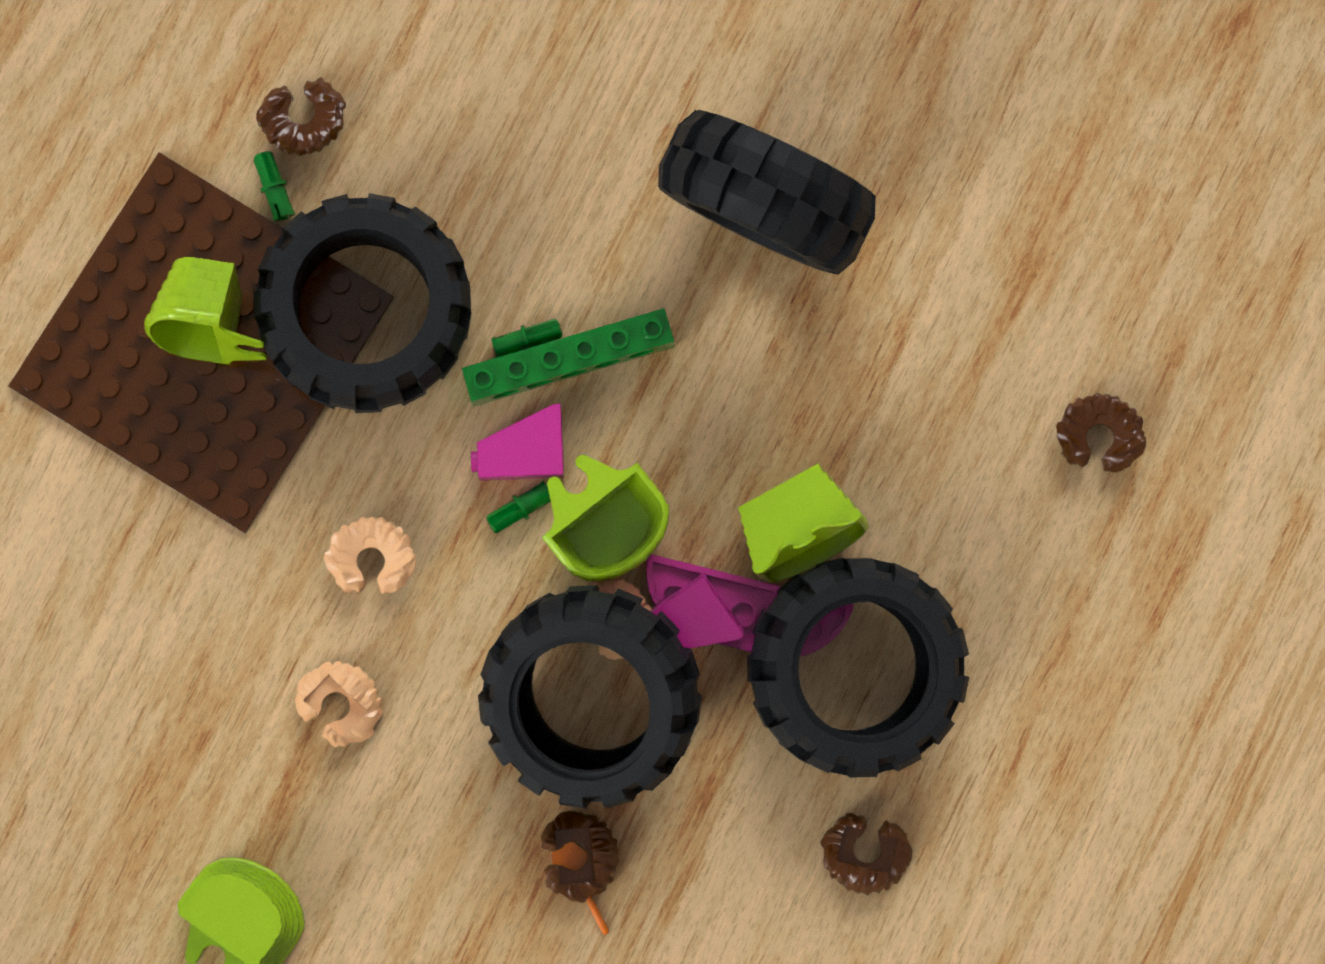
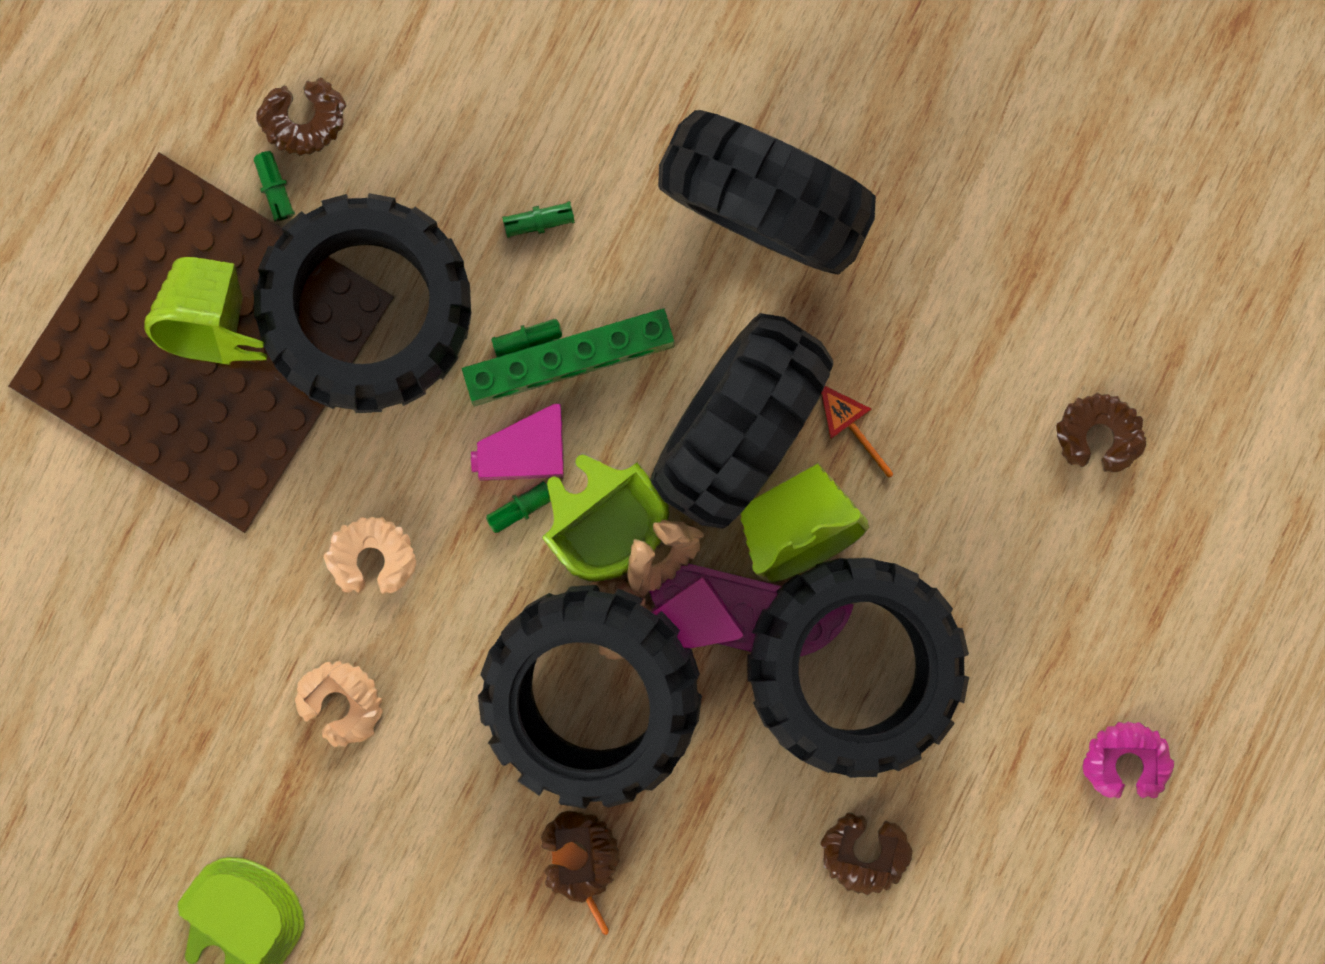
none -> green pin [502,201,575,238]
none -> light nougat piece [627,520,704,596]
none -> black tyre [650,313,833,529]
none -> piece [821,386,893,478]
none -> dark pink piece [1083,721,1174,799]

